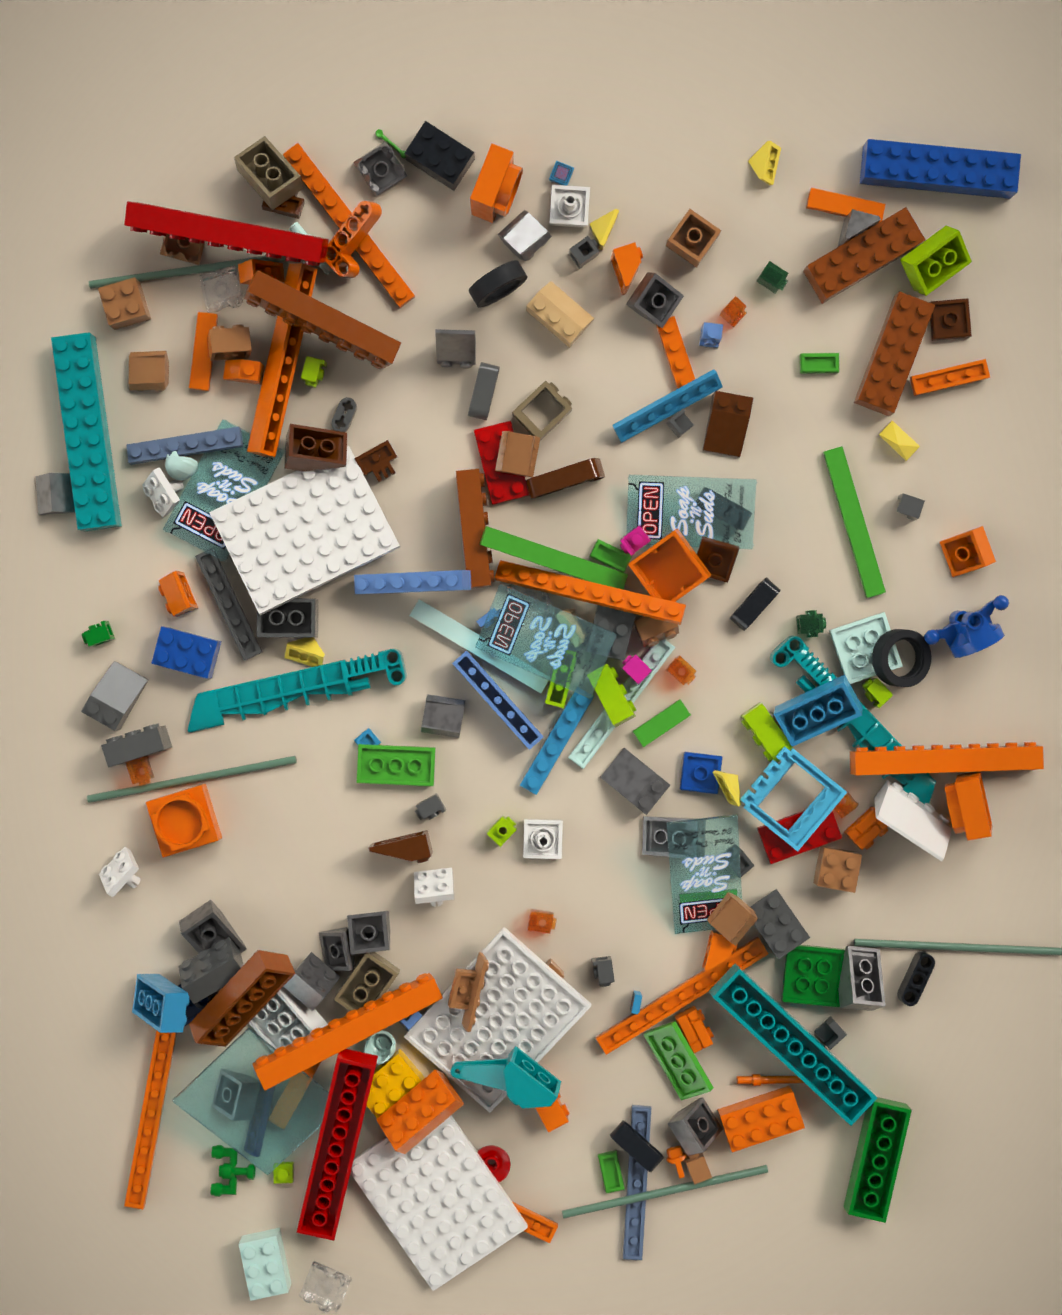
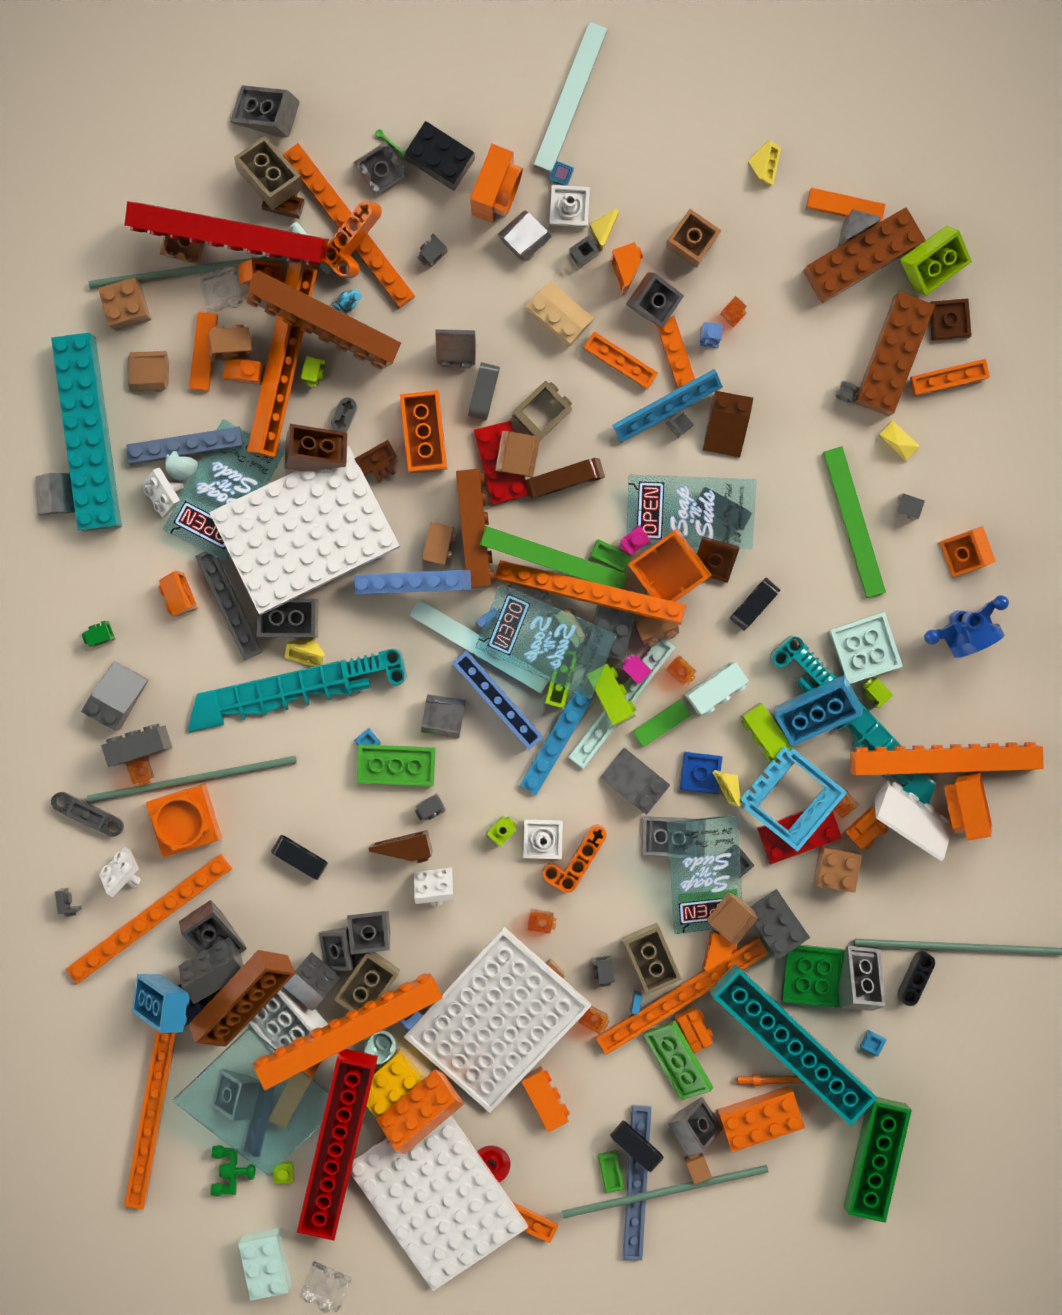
blue brick [151,626,222,679] -> none
medium nougat bracket [448,952,489,1032] -> none
teal slope [450,1046,562,1109] -> none
black tyre [469,260,528,308] -> none
orange piece [666,1145,686,1179] -> none
clear green brick [756,261,789,294] -> none
clear green brick [796,610,826,637] -> none
bright green tile [800,353,839,374] -> none
dark grey panel [814,1016,847,1050] -> none
blue brick [860,139,1021,199] -> none
black tyre [872,629,932,687] -> none
none -> dark grey plate [51,792,124,837]
none -> dark grey bracket [55,888,82,917]
none -> orange plate [66,853,233,984]
none -> flat silver slope [230,85,300,137]
none -> black beam [271,835,328,880]
none -> medium azure piece [331,289,362,314]
none -> orange brick [400,390,448,474]
none -> dark grey brick [417,233,447,267]
none -> medium nougat brick [422,522,457,566]
none -> light aqua tile [534,22,607,173]
none -> orange beam [542,824,607,893]
none -> clear orange brick [579,1005,609,1034]
none -> orange plate [583,332,658,390]
none -> dark tan brick [622,923,682,995]
none -> light aqua brick [684,662,749,715]
none -> dark grey wheel [835,381,859,403]
none -> dark azure tile [860,1030,886,1056]

